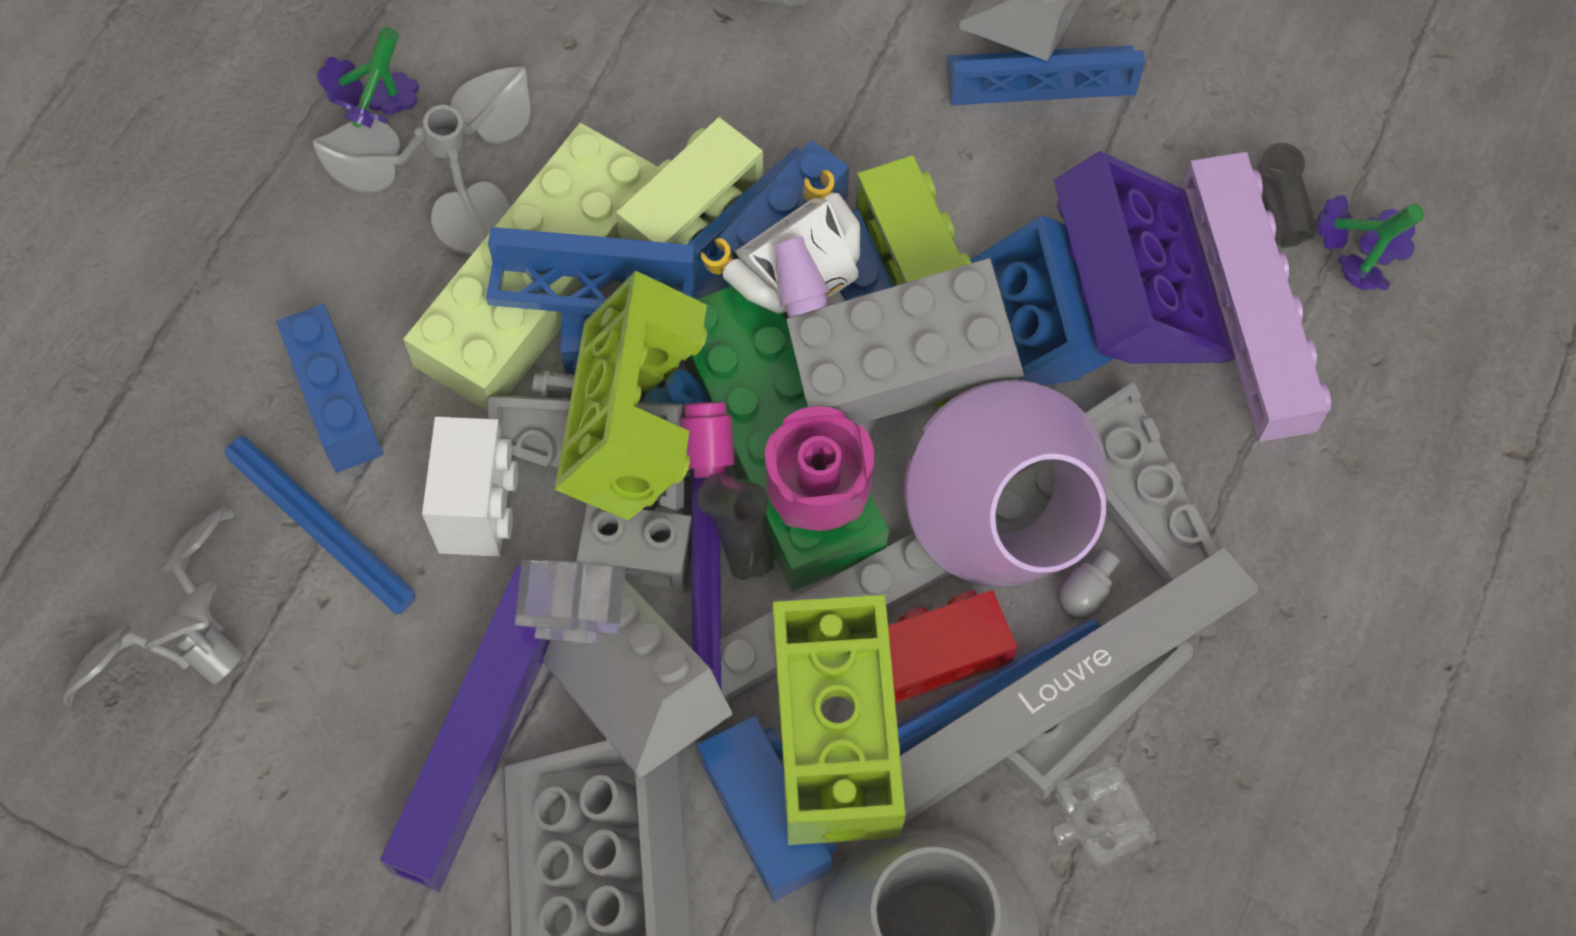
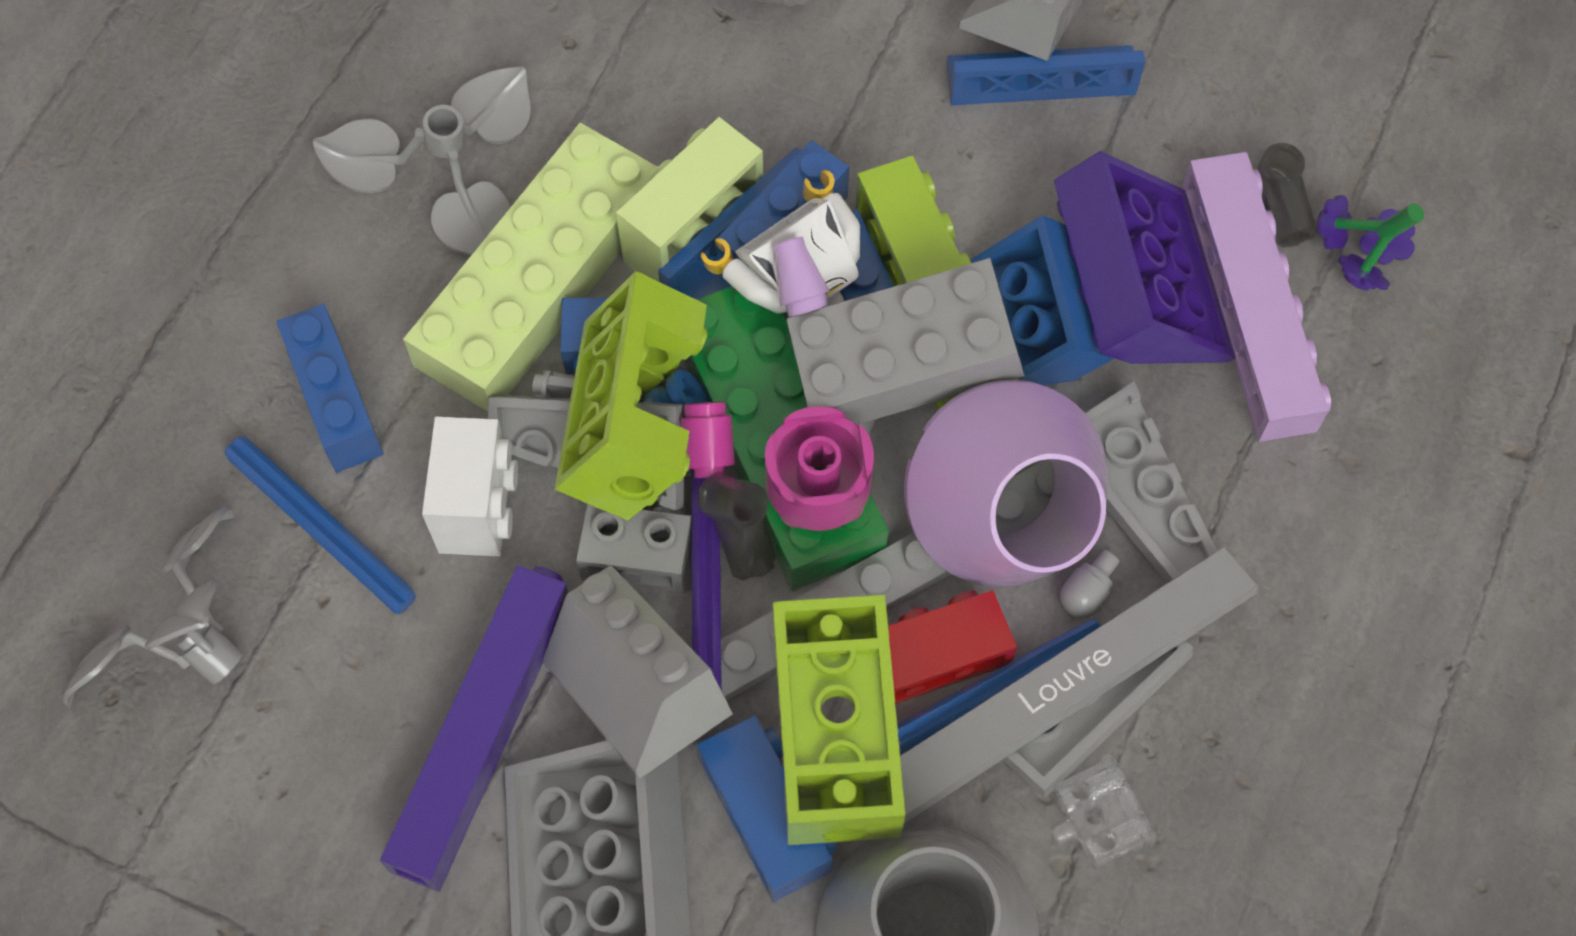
dark purple plant [317,27,419,128] -> none
blue fence [486,227,697,315] -> none
clear brick [515,561,625,644] -> none

